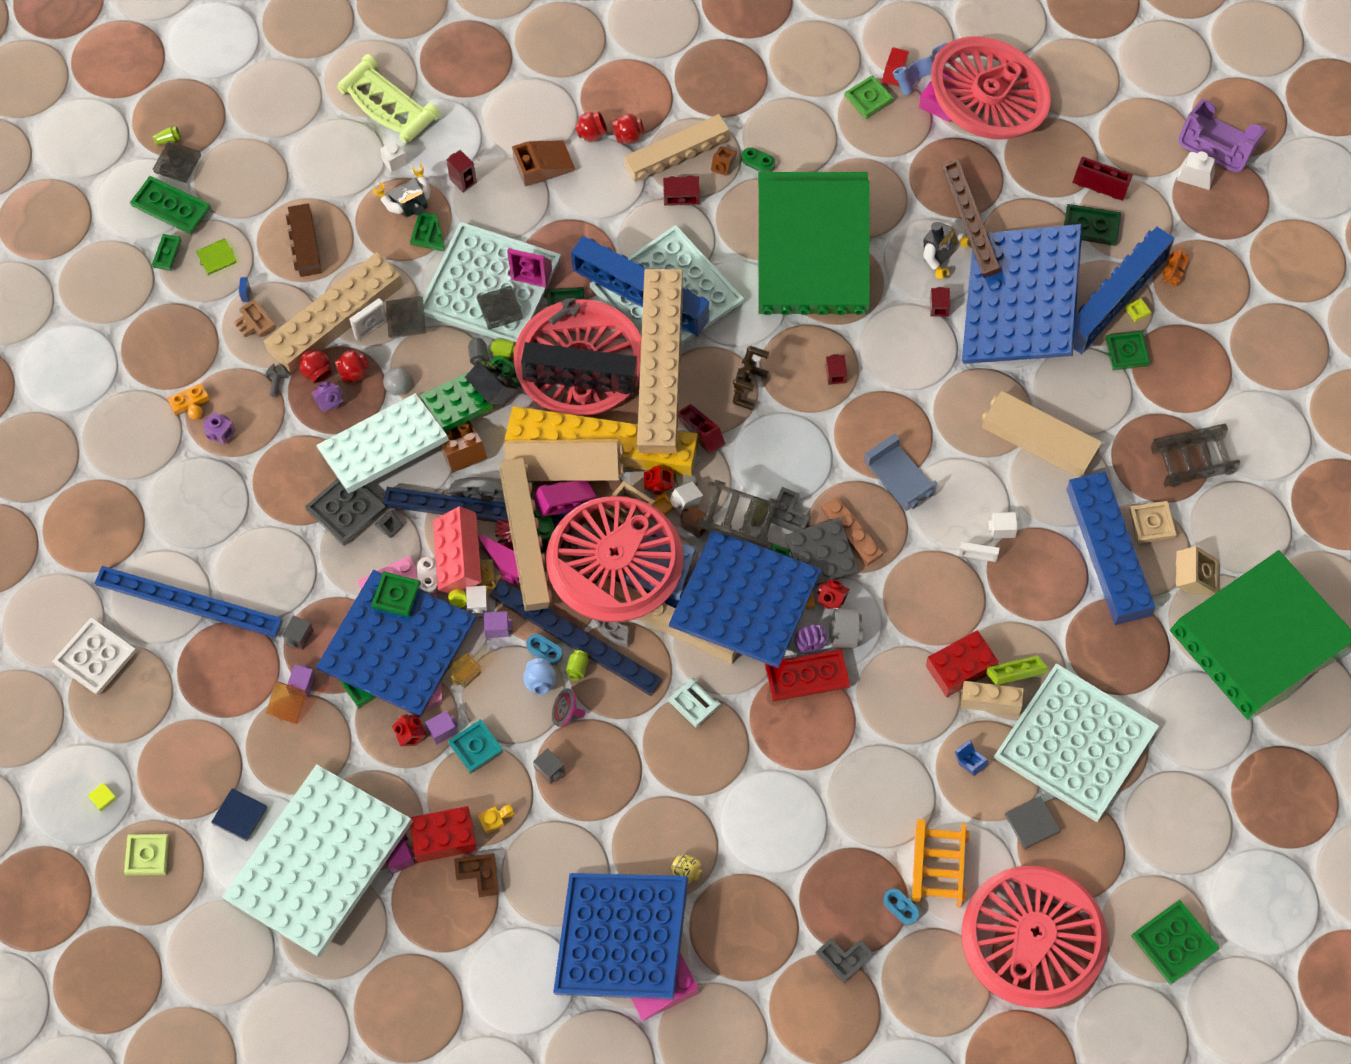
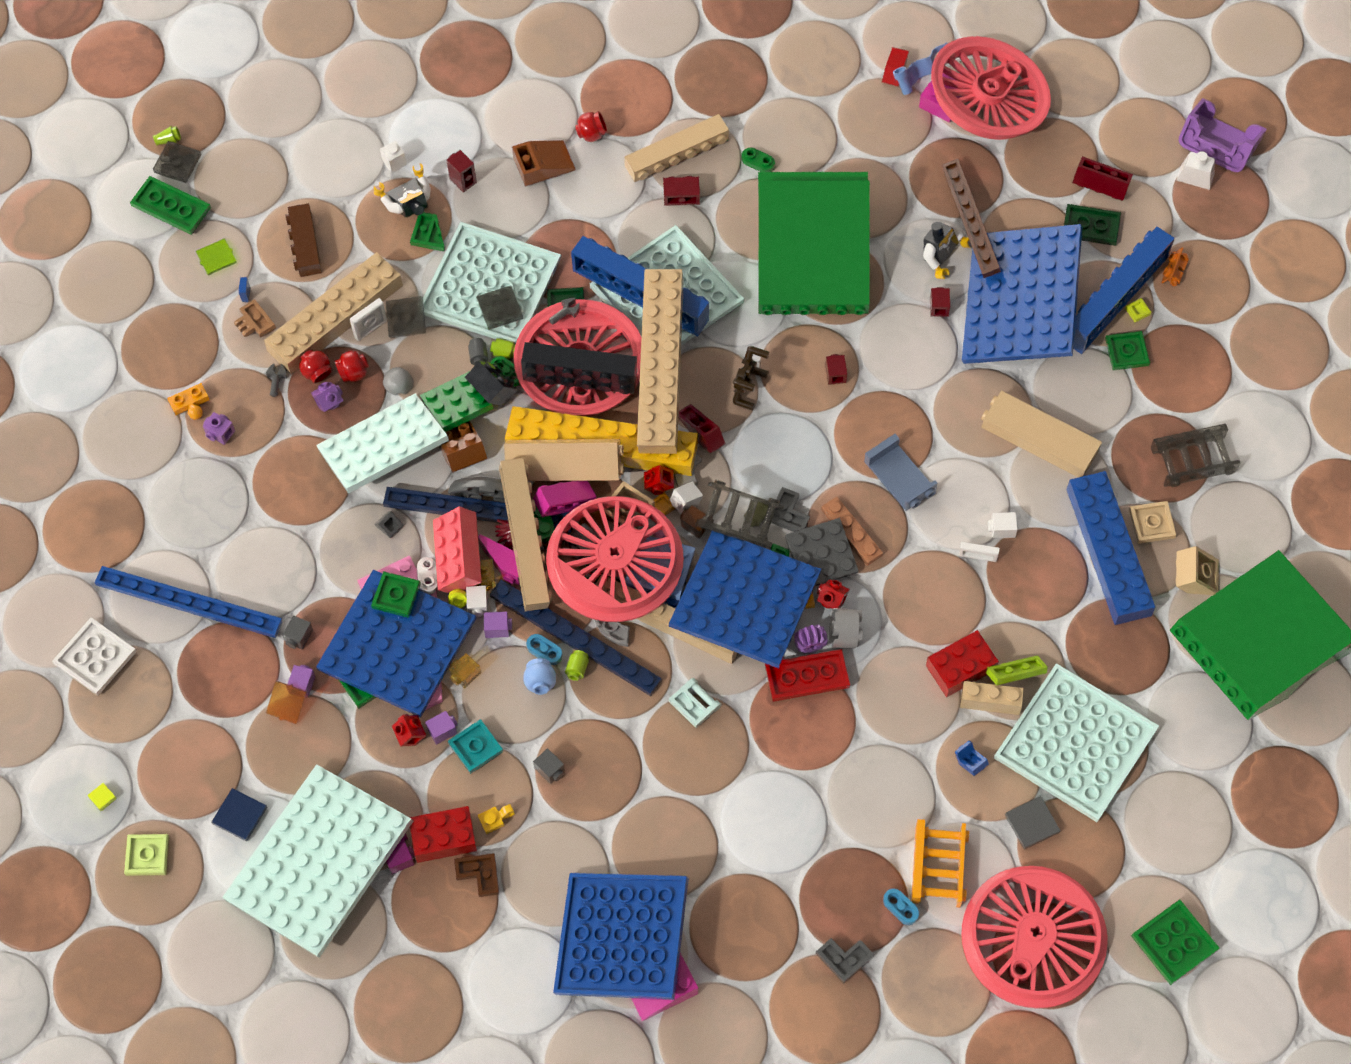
green plate [152,234,182,271] -> none
dark grey plate [305,478,386,546] -> none
yellowish green piece [337,54,441,144] -> none
dark pink slope [507,248,552,288] -> none
shield [552,688,585,727] -> none
red piece [613,113,644,144] -> none
light yellow head [671,853,702,884] -> none
dark orange bracket [711,146,737,176] -> none
bright green tile [844,75,894,119] -> none

